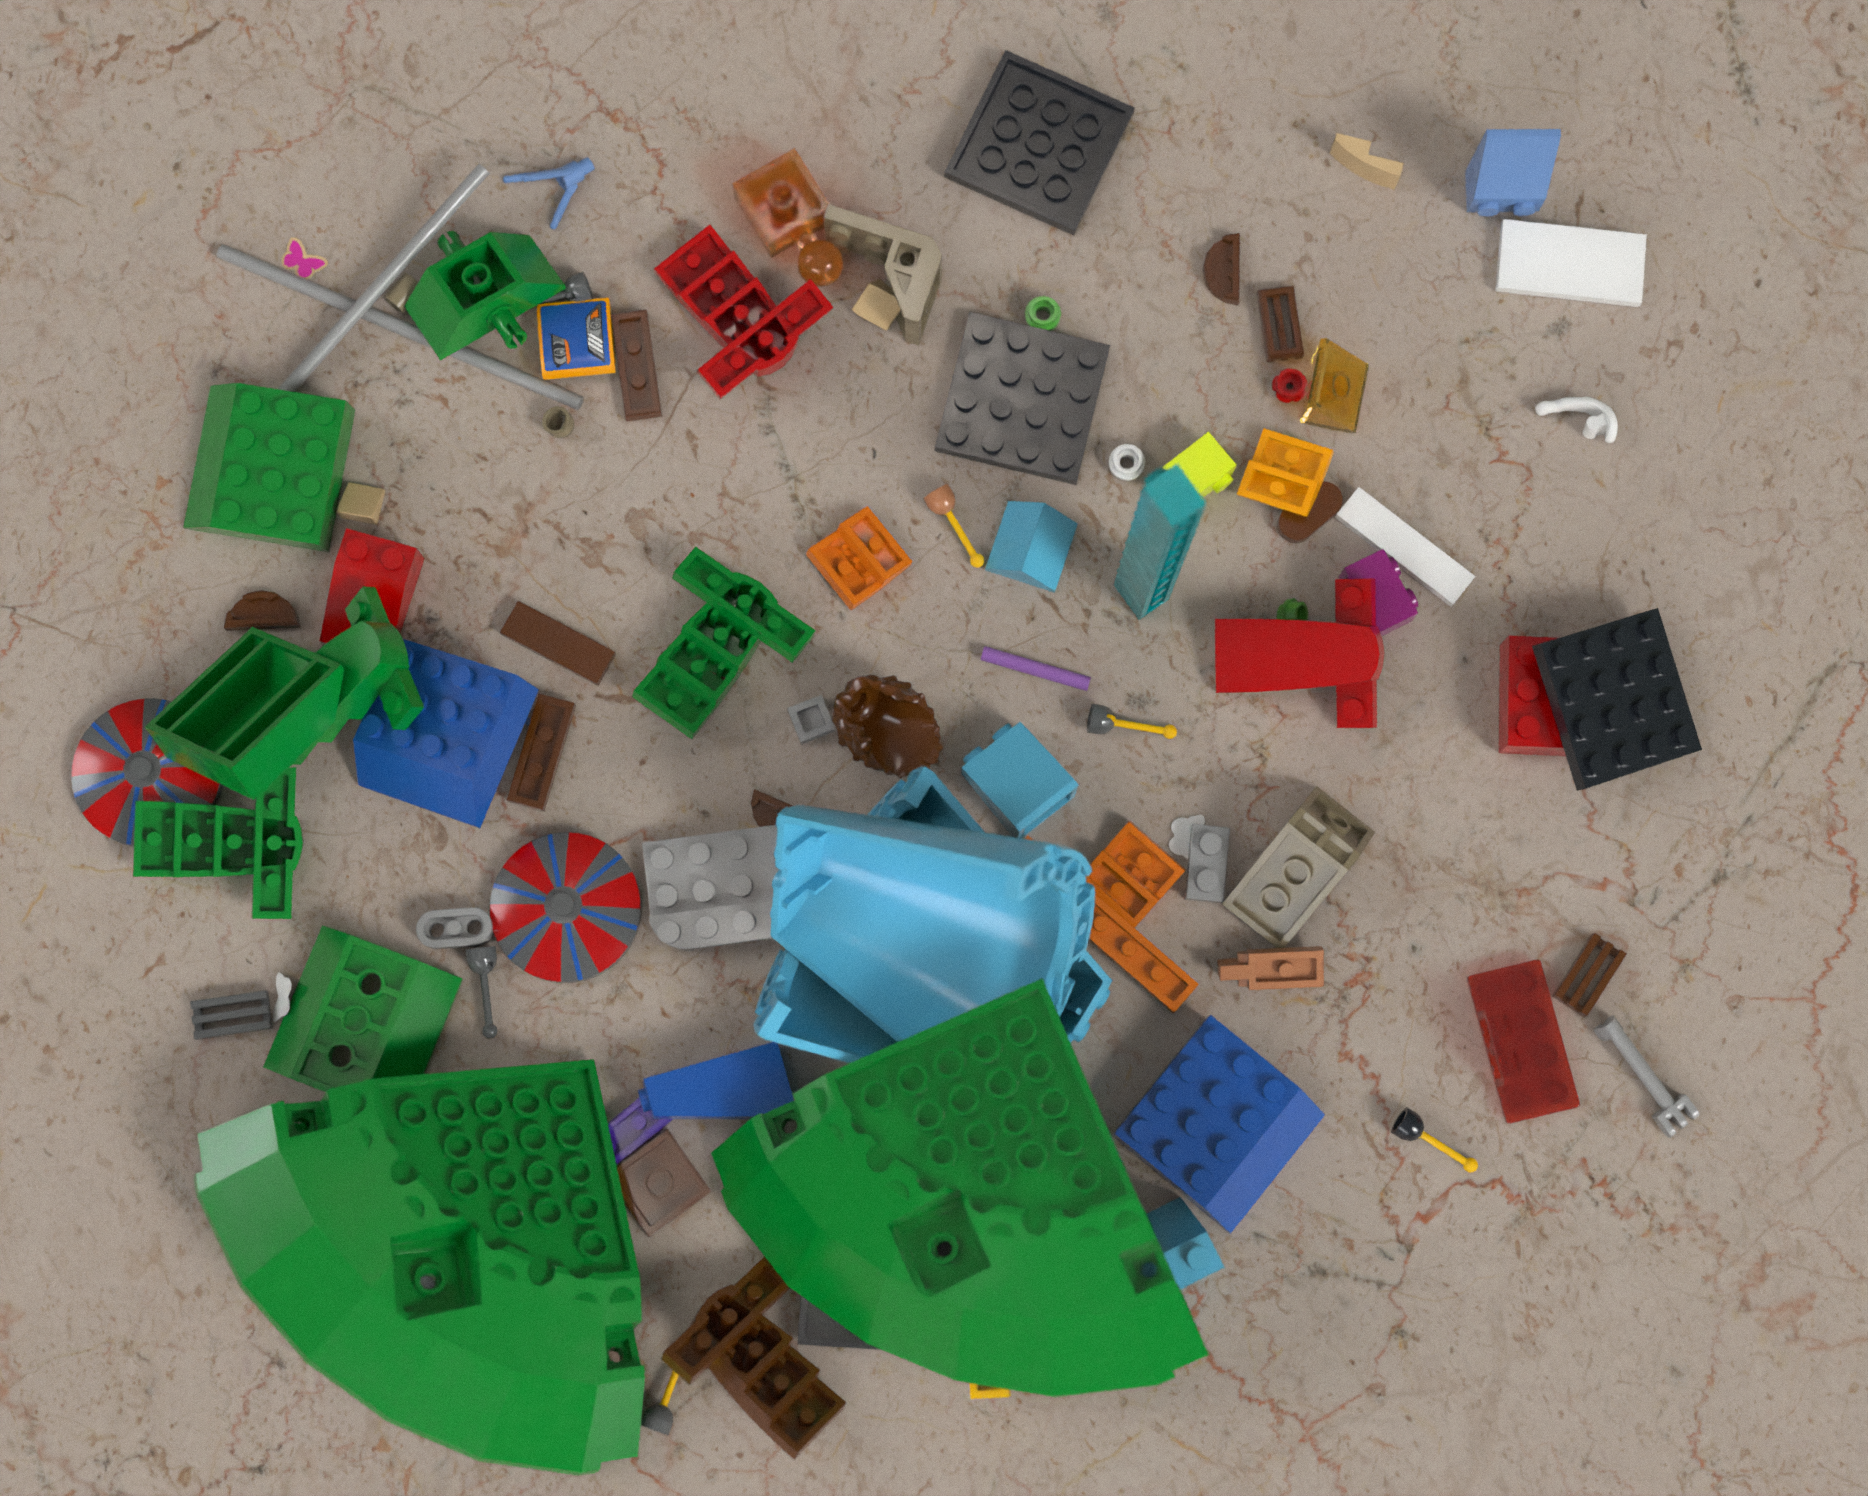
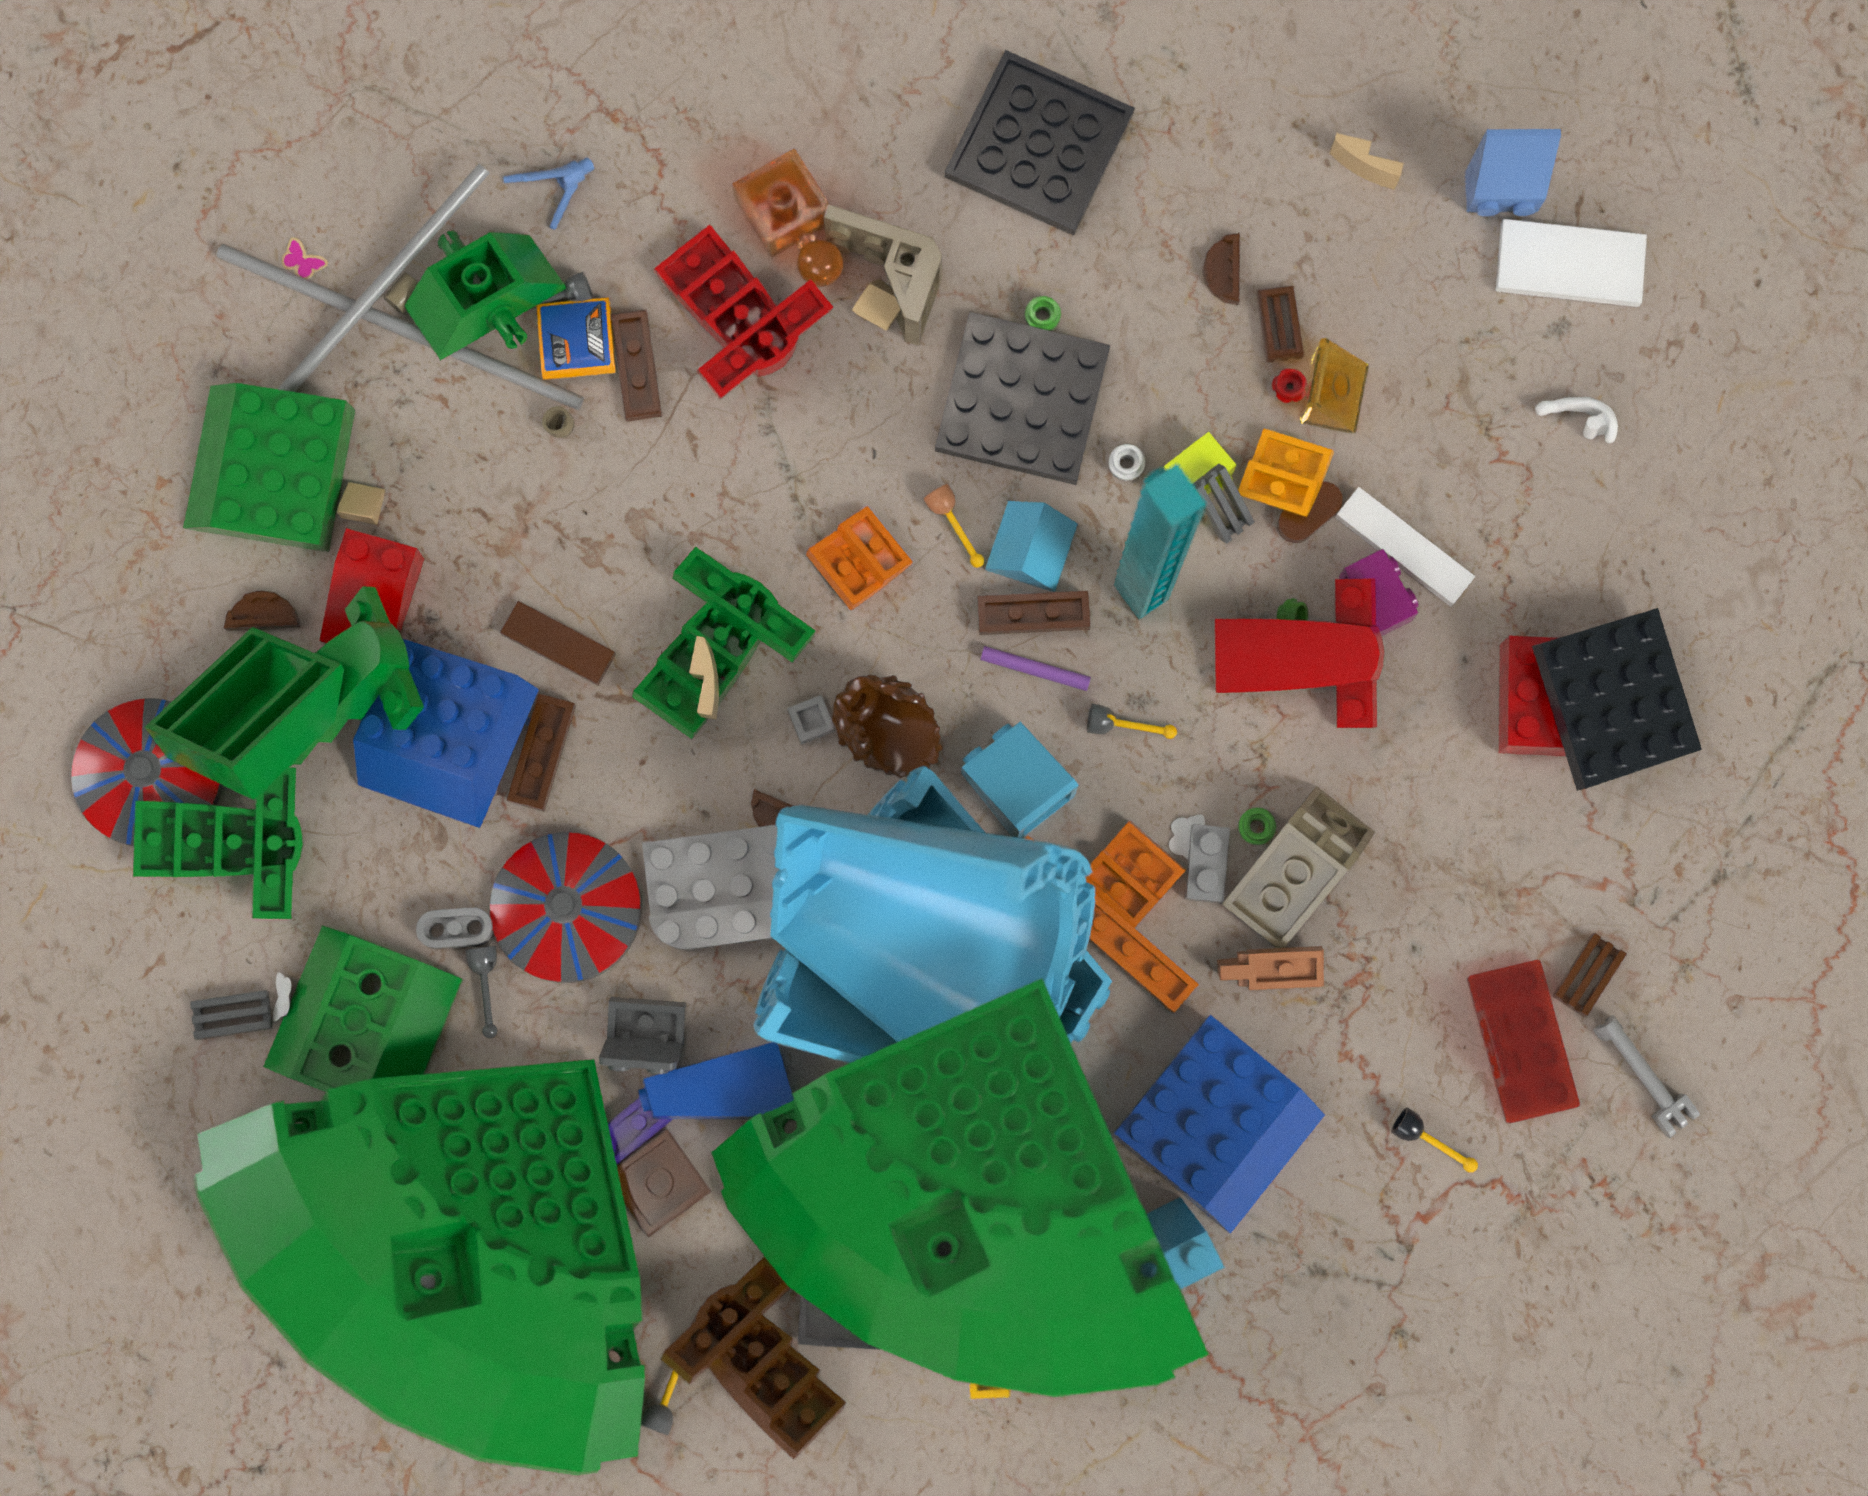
none -> dark grey bracket [599,997,686,1074]
none -> tan slope [689,636,719,720]
none -> reddish brown plate [977,591,1091,635]
none -> dark grey tile [1193,464,1255,544]
none -> bright green plate [1238,808,1276,845]

